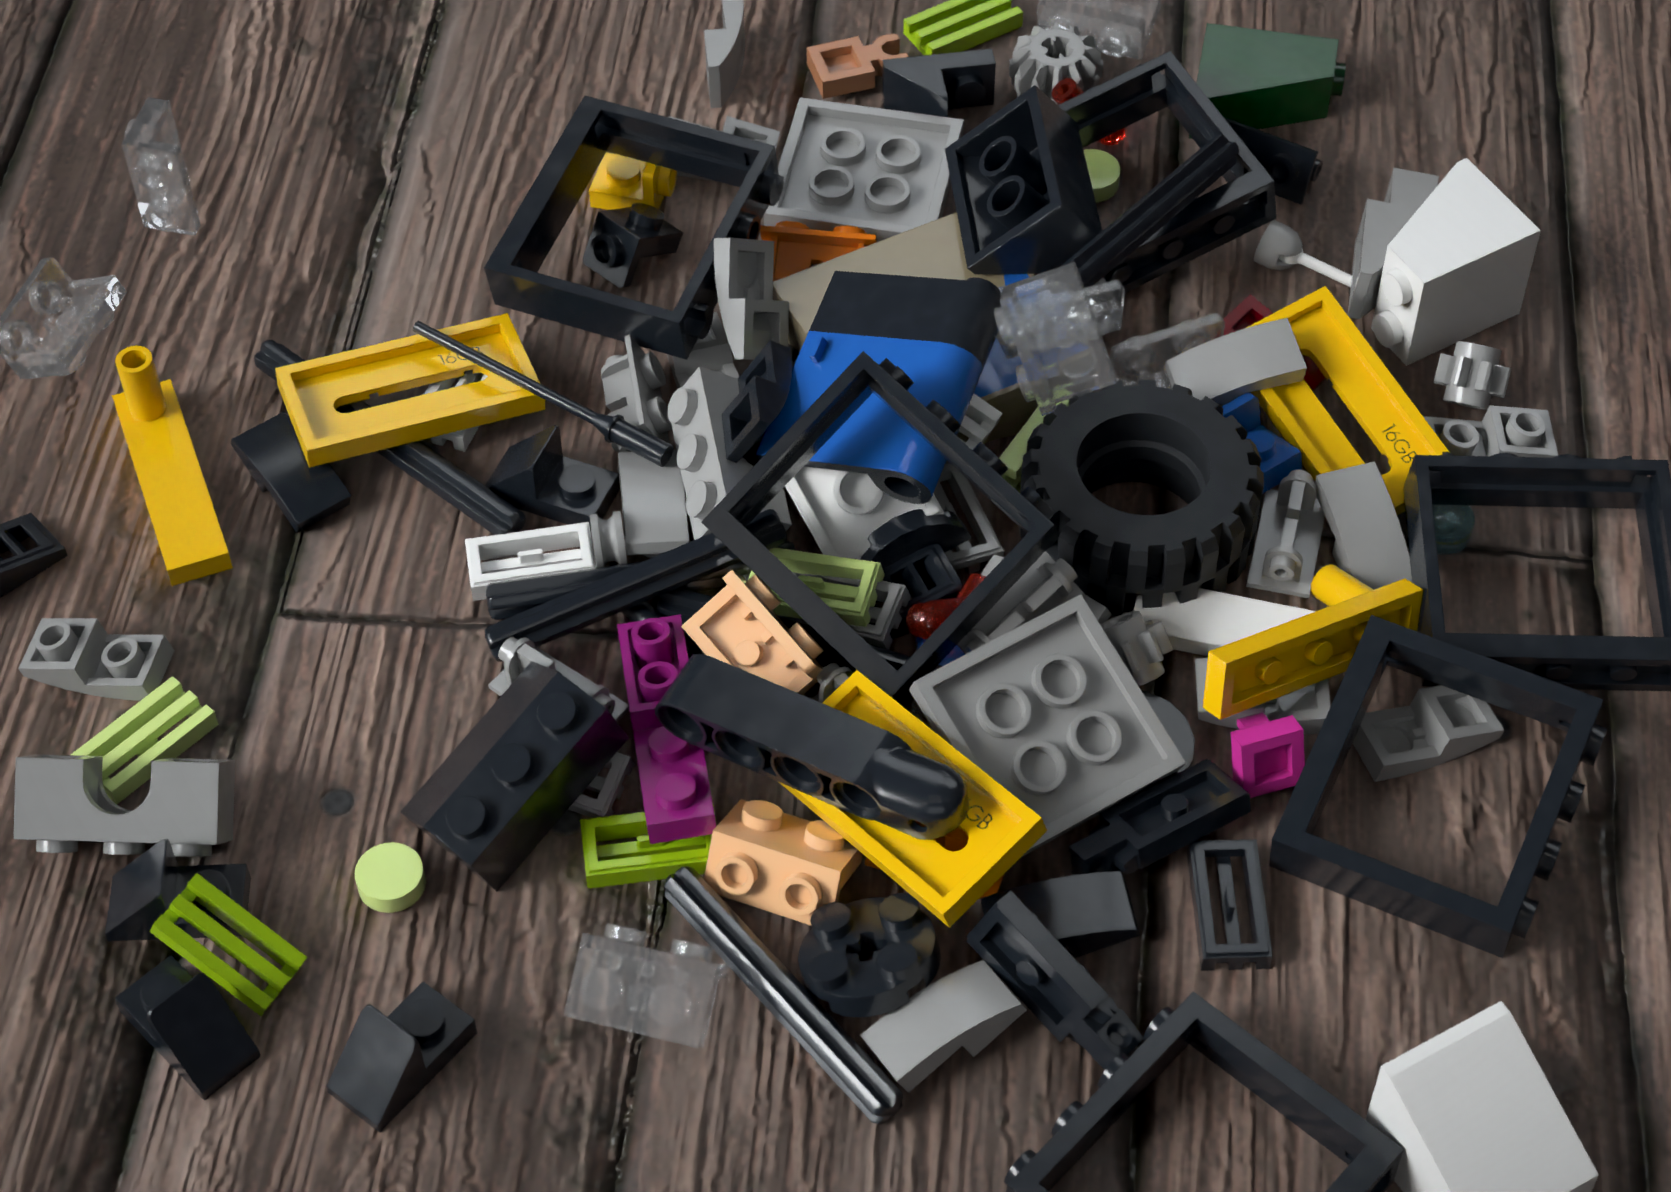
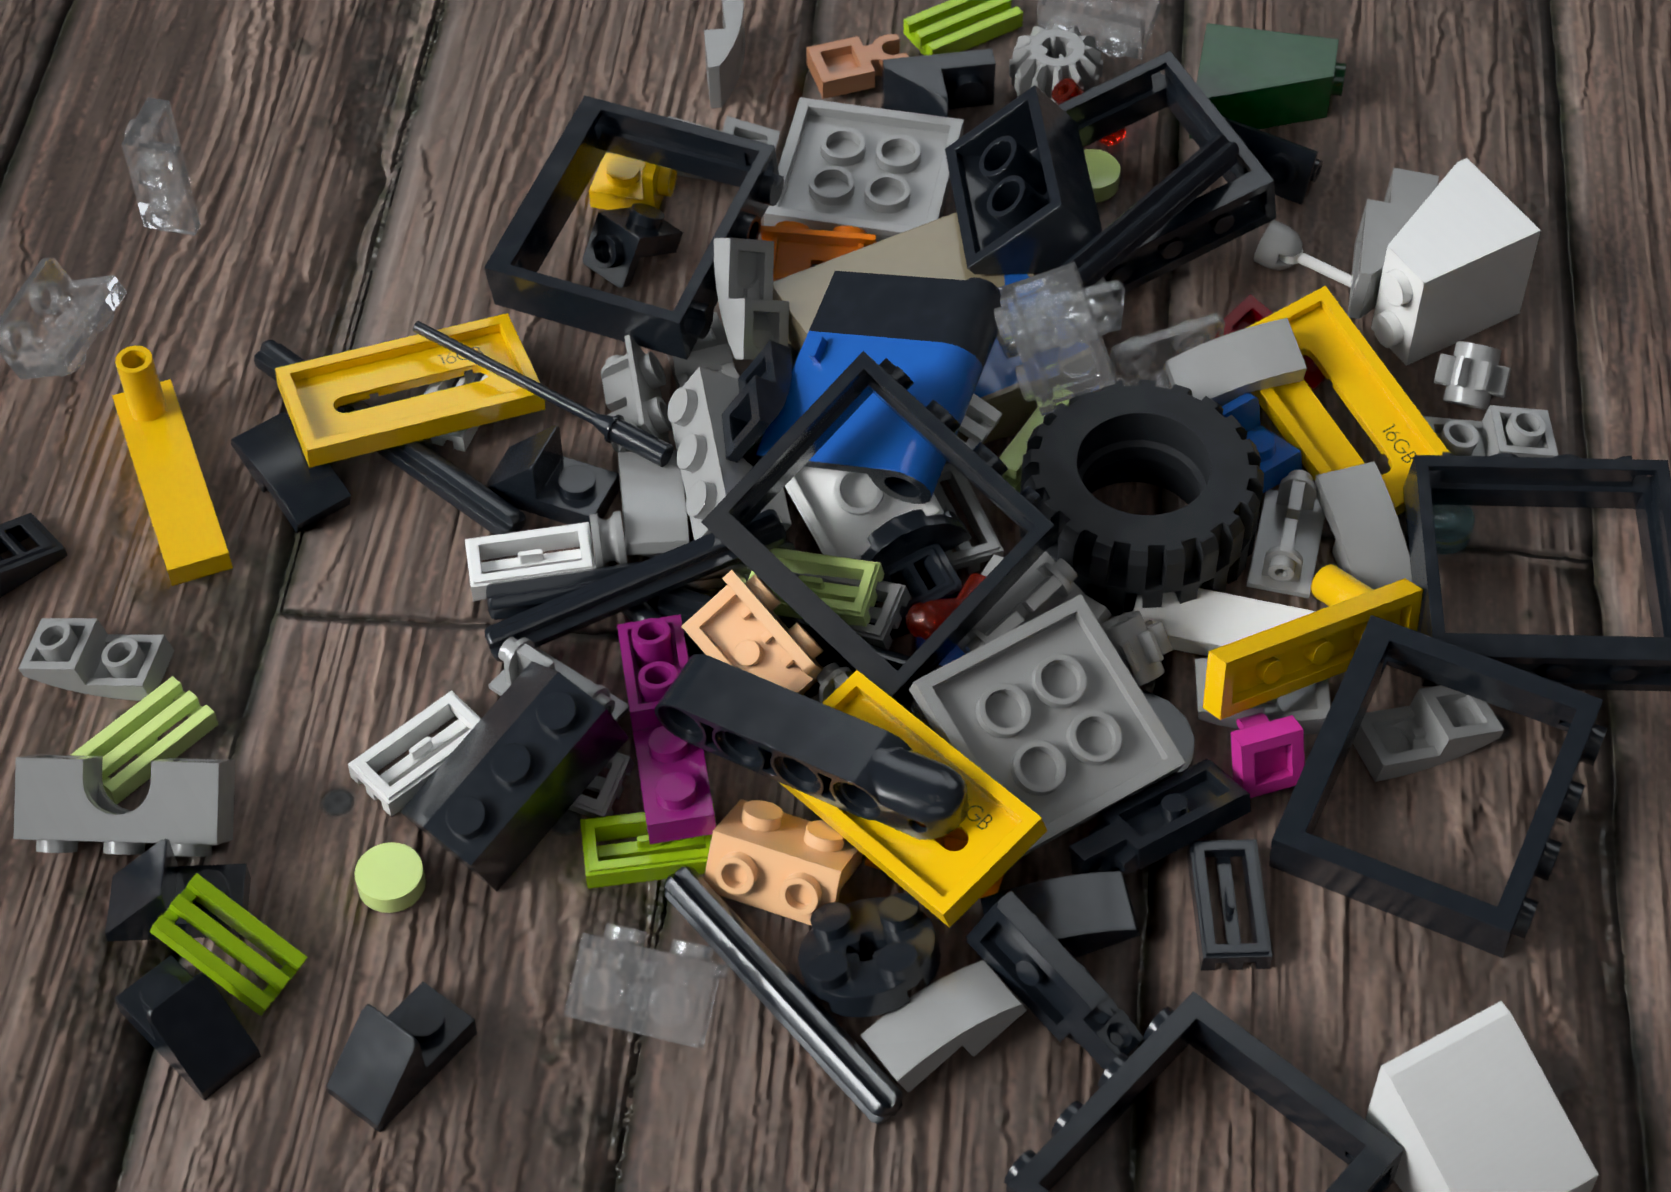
none -> white tile [348,690,481,817]

